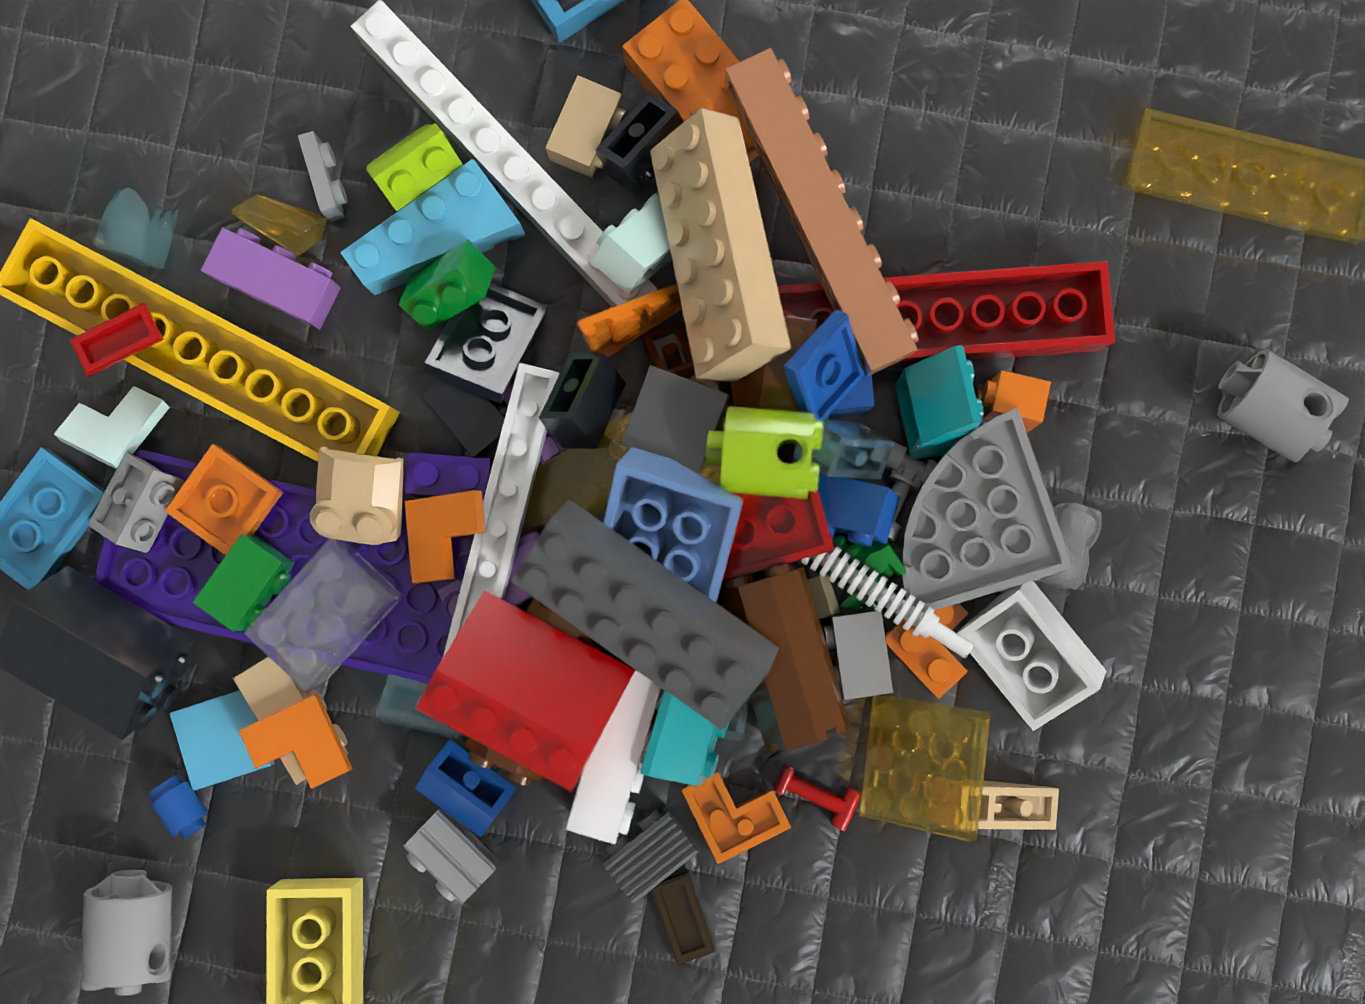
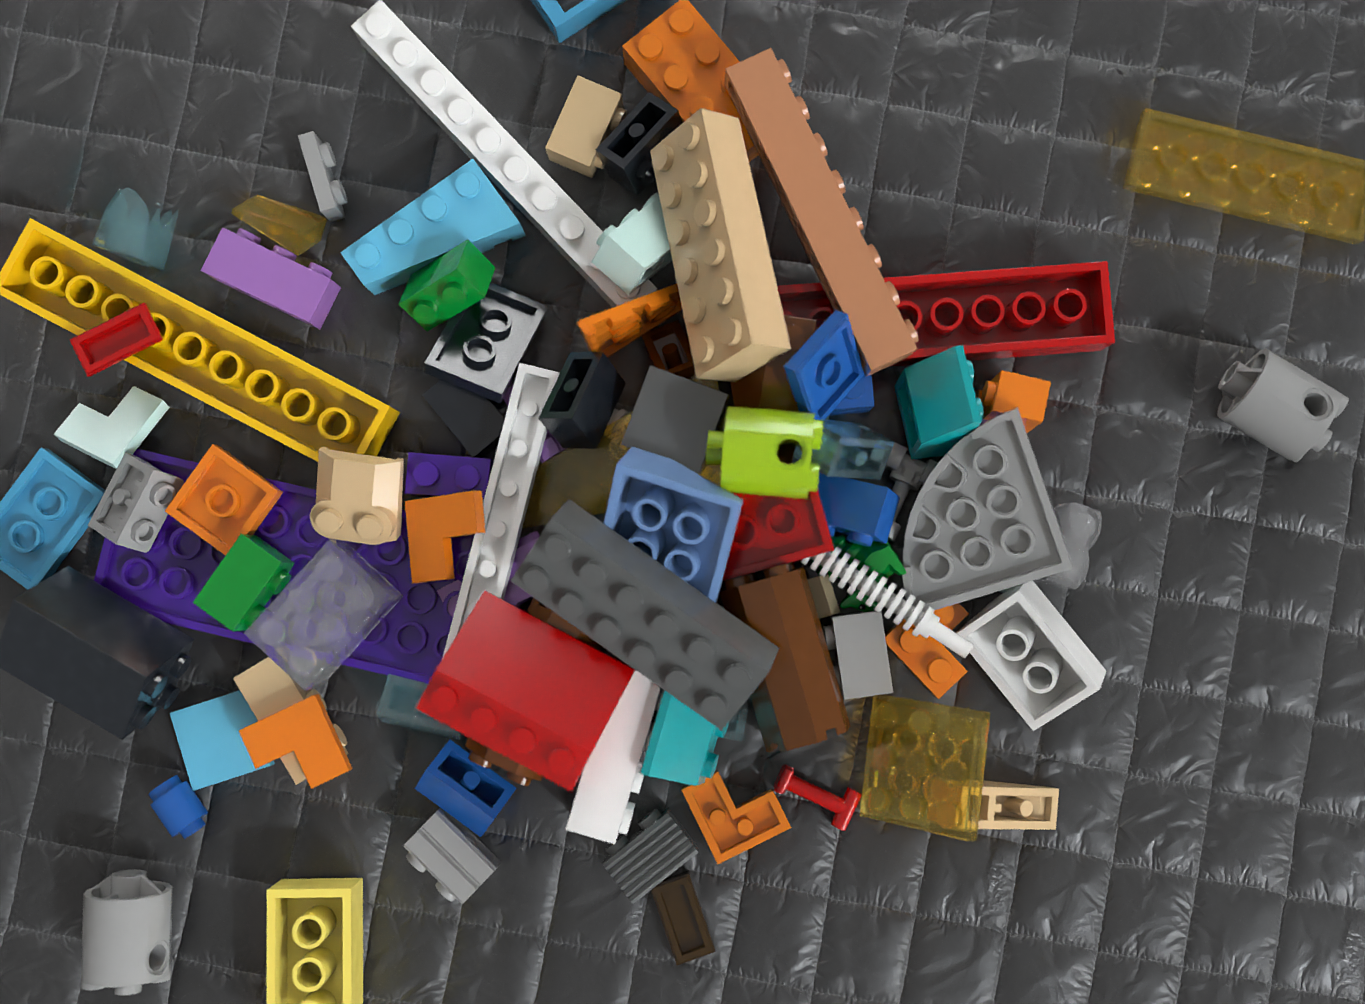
lime bracket [366,123,463,212] -> none

